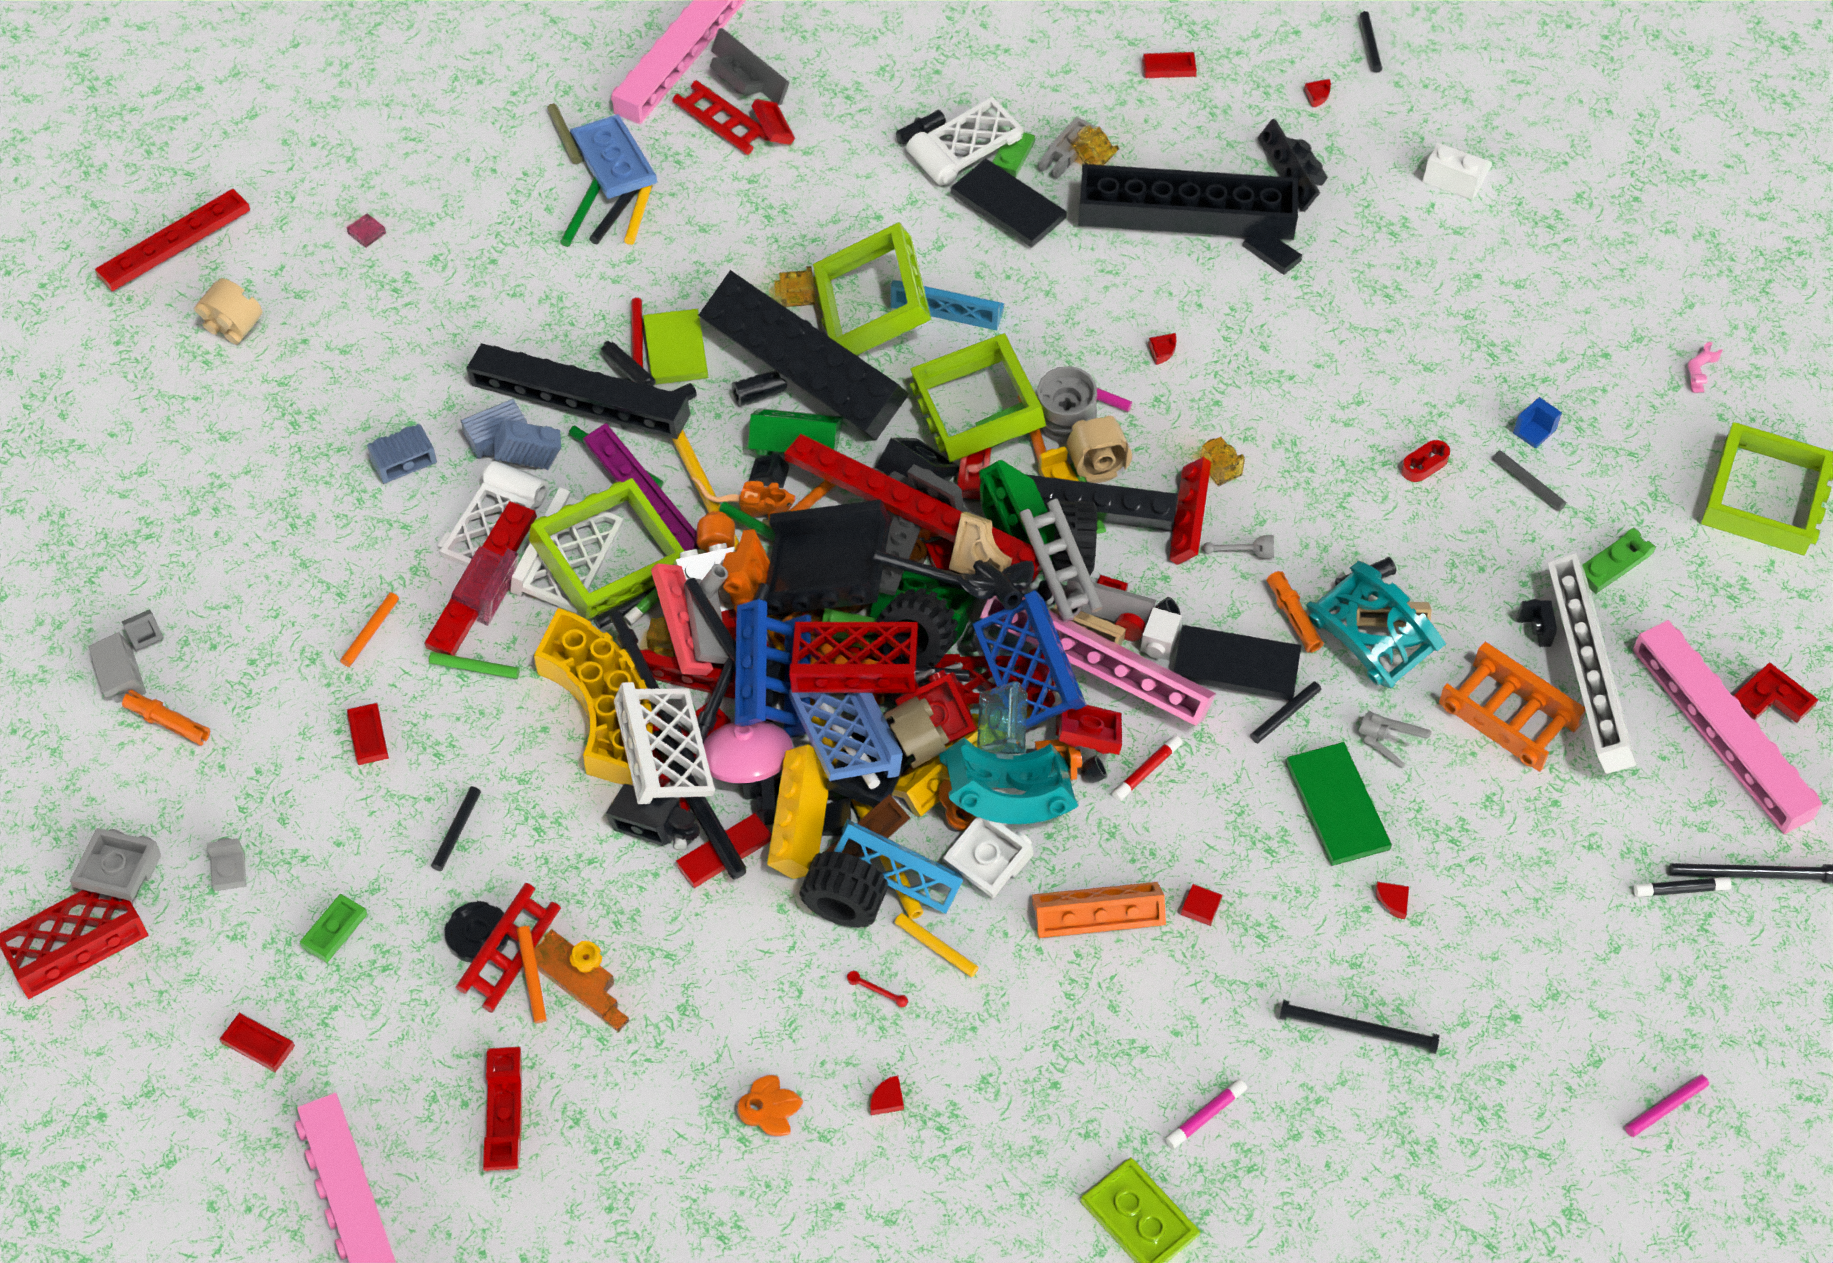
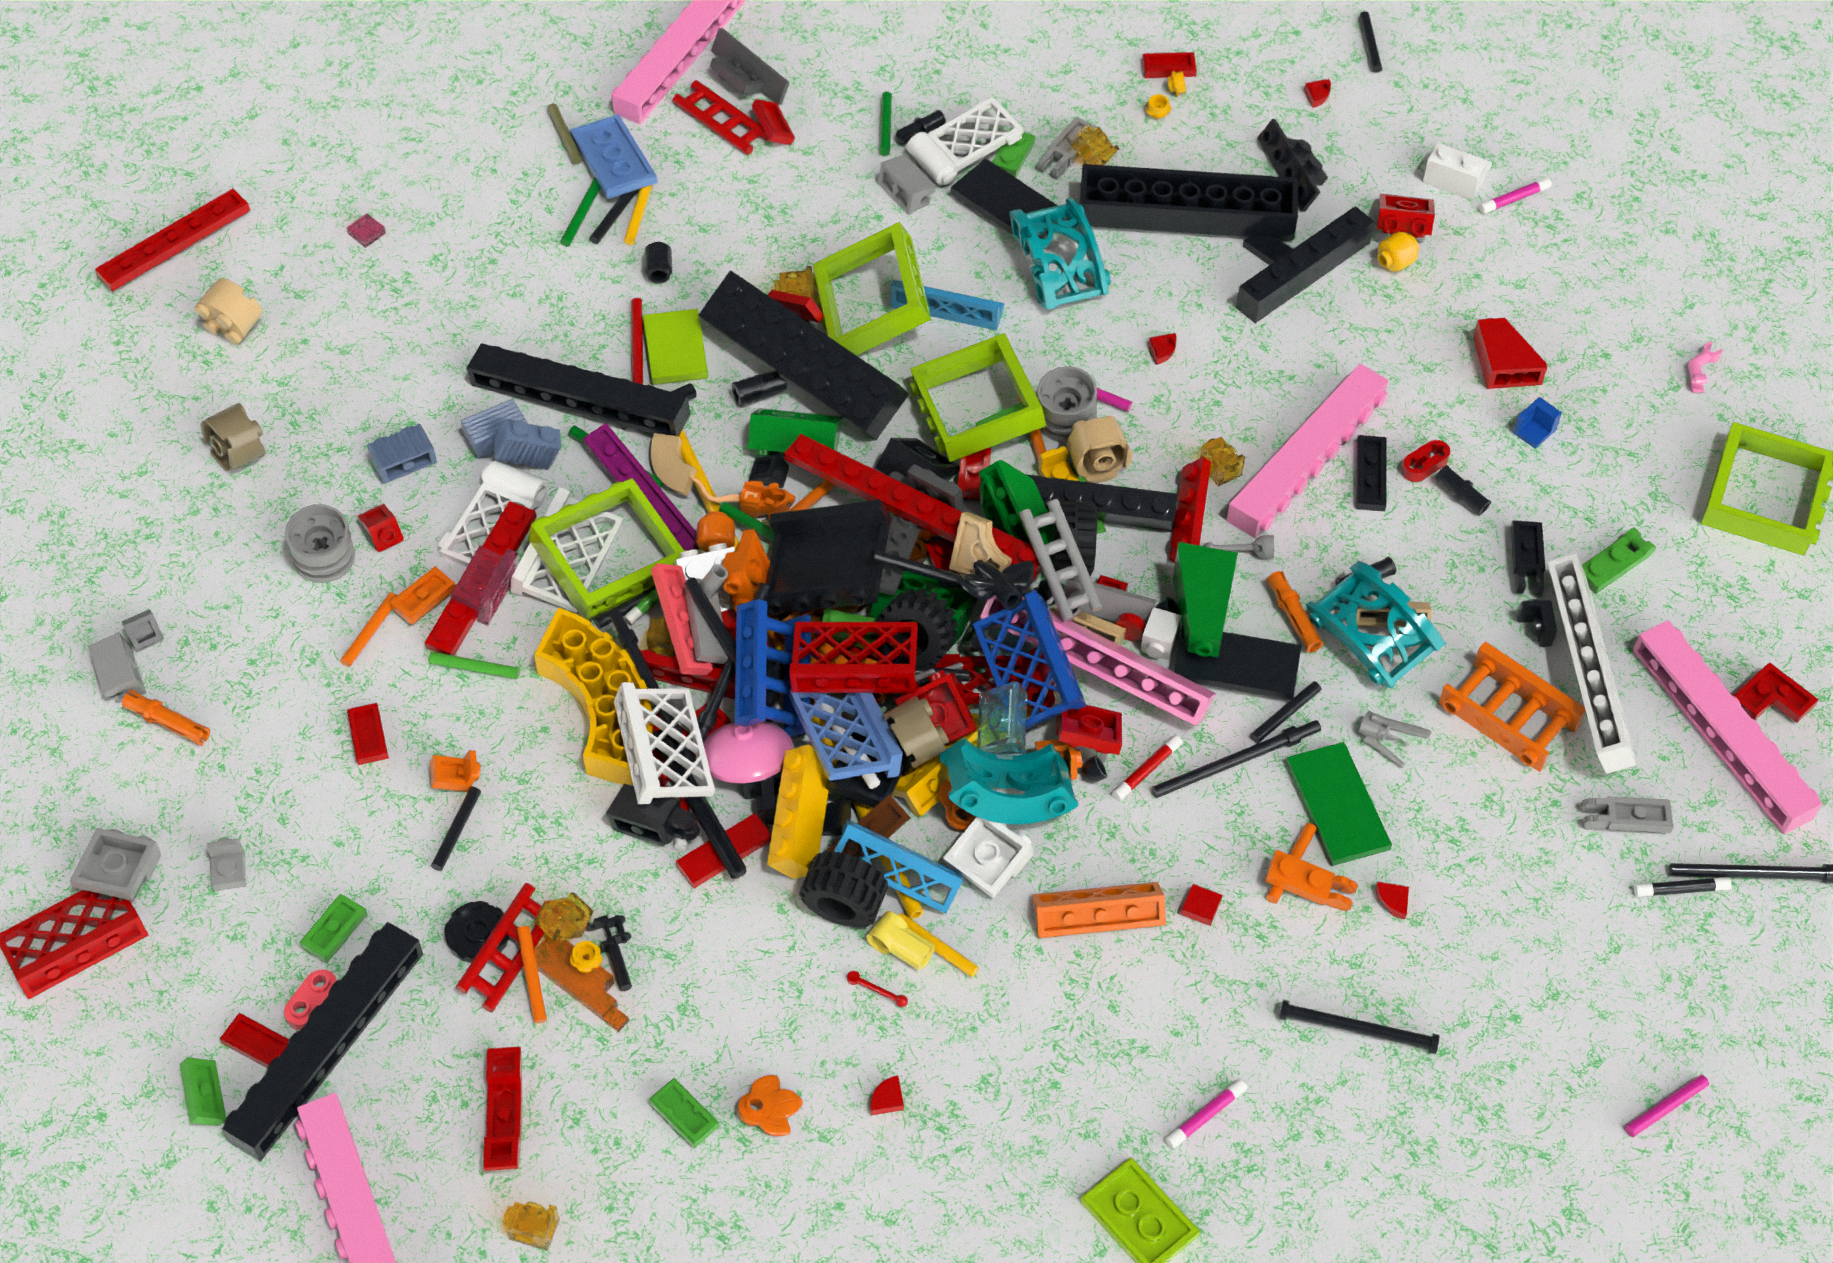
black axle [601,341,656,386] -> none
dark grey bar [1493,450,1567,511] -> none
none -> bright green plate [180,1057,226,1126]
none -> dark tan brick [201,403,266,472]
none -> black brick [222,921,423,1162]
none -> coral plate [284,969,337,1031]
none -> light grey wheel [285,504,355,583]
none -> red bracket [358,503,404,552]
none -> orange plate [390,566,456,625]
none -> orange bracket [430,750,481,792]
none -> clear yellow brick [503,1202,560,1251]
none -> clear yellow brick [535,892,594,941]
none -> black piece [584,915,632,991]
none -> black brick [644,242,672,283]
none -> bright green plate [649,1078,719,1148]
none -> tan tile [651,433,697,496]
none -> red tile [768,290,824,323]
none -> light yellow piece [866,911,935,970]
none -> light grey hinge [877,154,936,215]
none -> green bar [880,92,892,156]
none -> teal fence [1010,198,1111,310]
none -> yellow plate [1146,94,1171,119]
none -> black bar [1152,720,1321,798]
none -> yellow plate [1168,71,1186,96]
none -> green slope [1173,542,1238,657]
none -> bright pink brick [1226,363,1388,538]
none -> black brick [1236,206,1375,324]
none -> orange hinge [1265,849,1358,911]
none -> orange bar [1266,823,1317,904]
none -> black tile [1356,435,1387,512]
none -> red plate [1377,193,1435,238]
none -> yellow head [1377,232,1419,272]
none -> black pin [1435,465,1491,516]
none -> red slope [1473,318,1548,389]
none -> dark pink bar [1479,177,1552,214]
none -> black hinge [1511,520,1545,595]
none -> light grey hinge [1581,796,1673,833]

